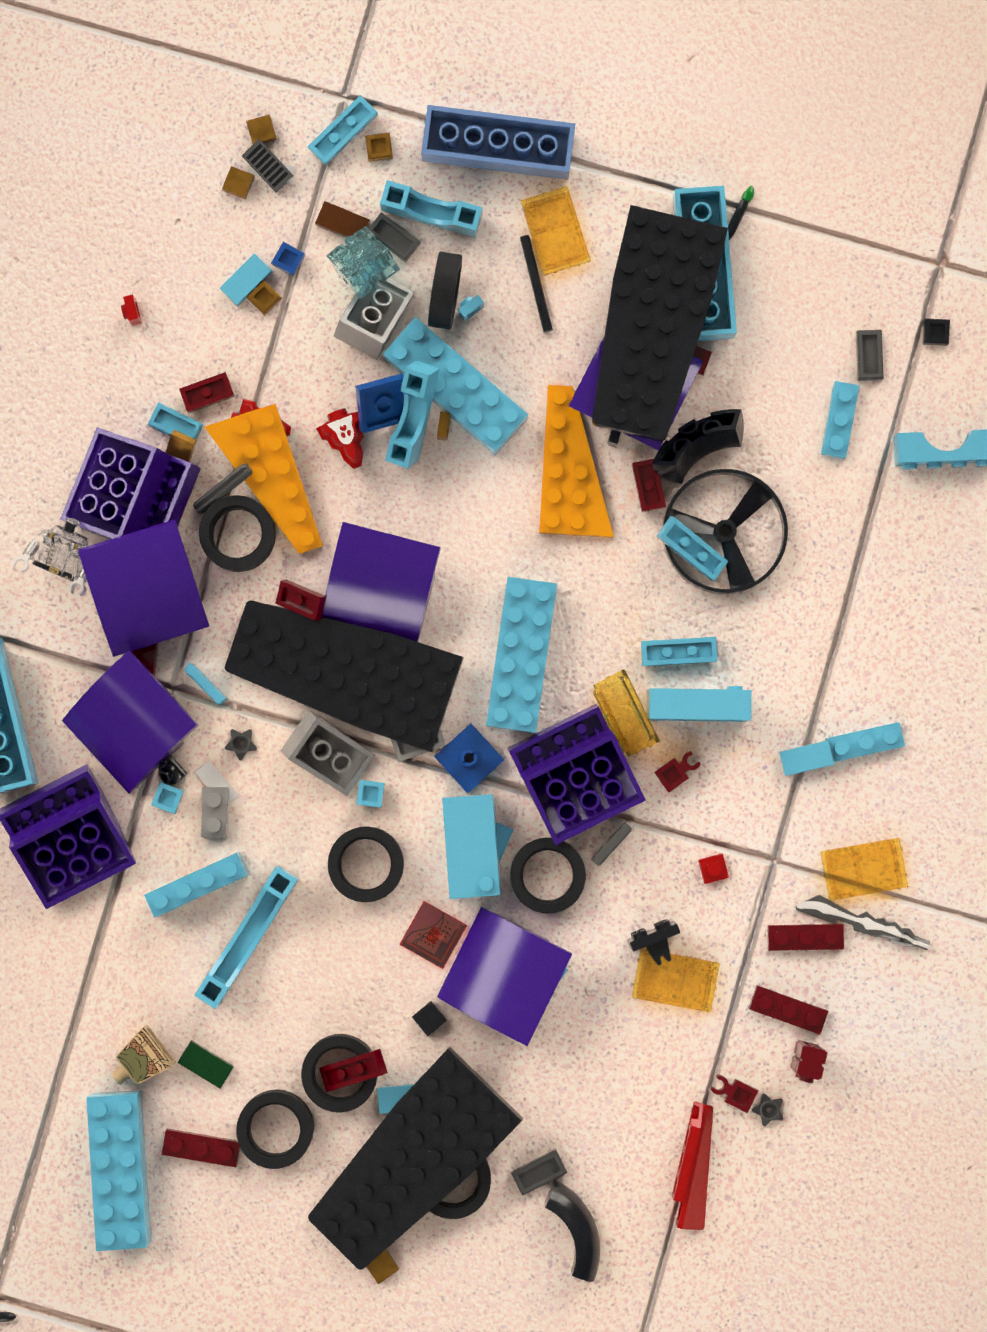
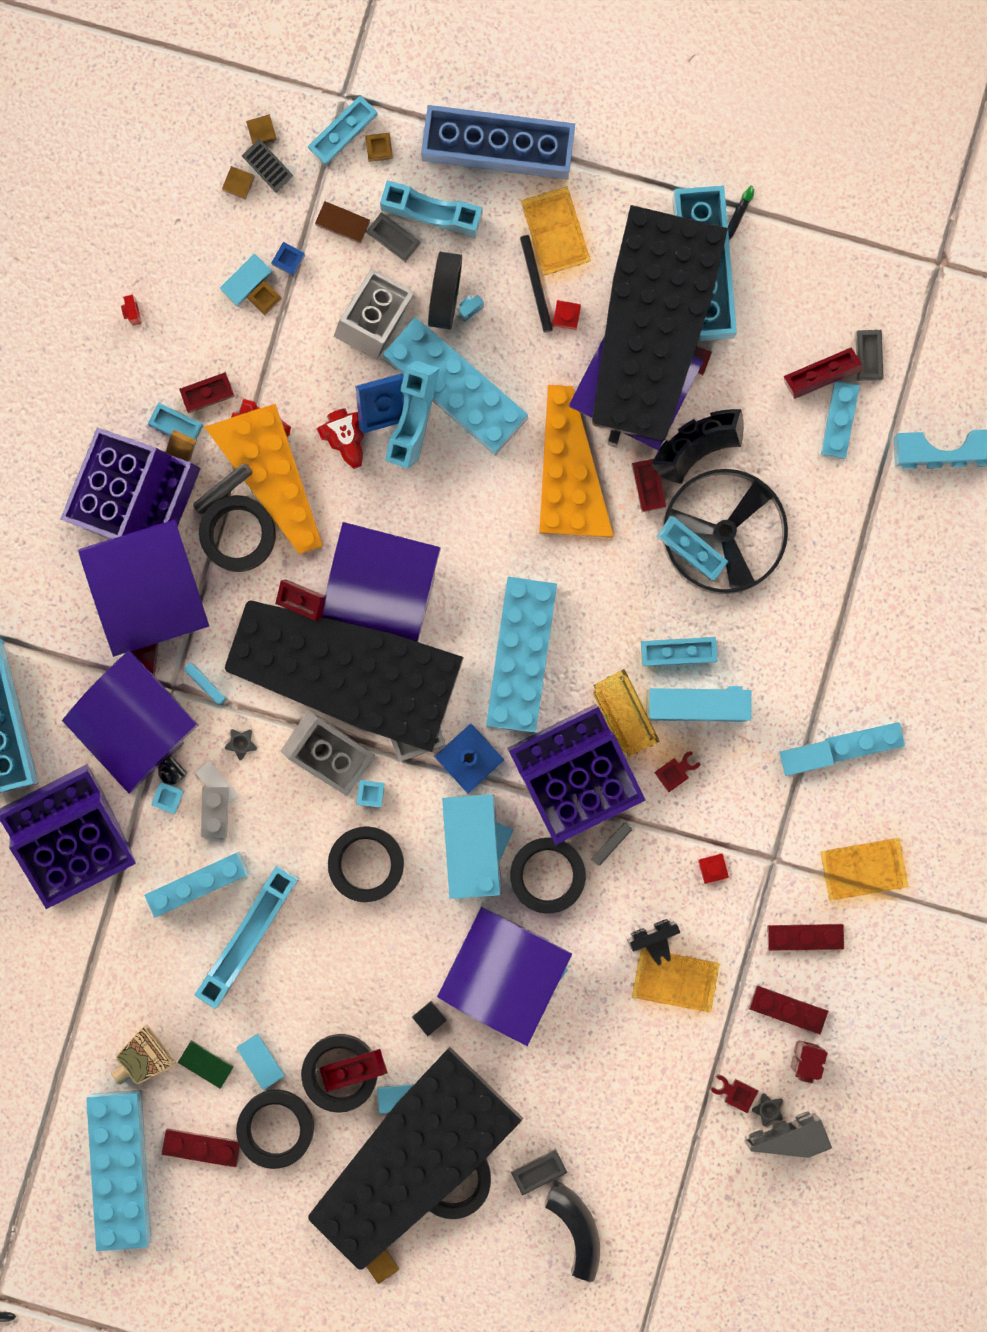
clear torso [13,518,88,596] -> none
clear light blue brick [326,226,400,299] -> none
clear red piece [399,901,467,969] -> none
pearl gold tile [437,411,451,441] -> none
red wedge [672,1101,713,1230] -> none
dark grey sword [796,894,930,950] -> none
black tile [923,318,950,346] -> none
none -> medium azure tile [236,1033,285,1090]
none -> red plate [553,300,581,330]
none -> dark grey slope [744,1111,832,1158]
none -> dark red plate [783,347,863,399]

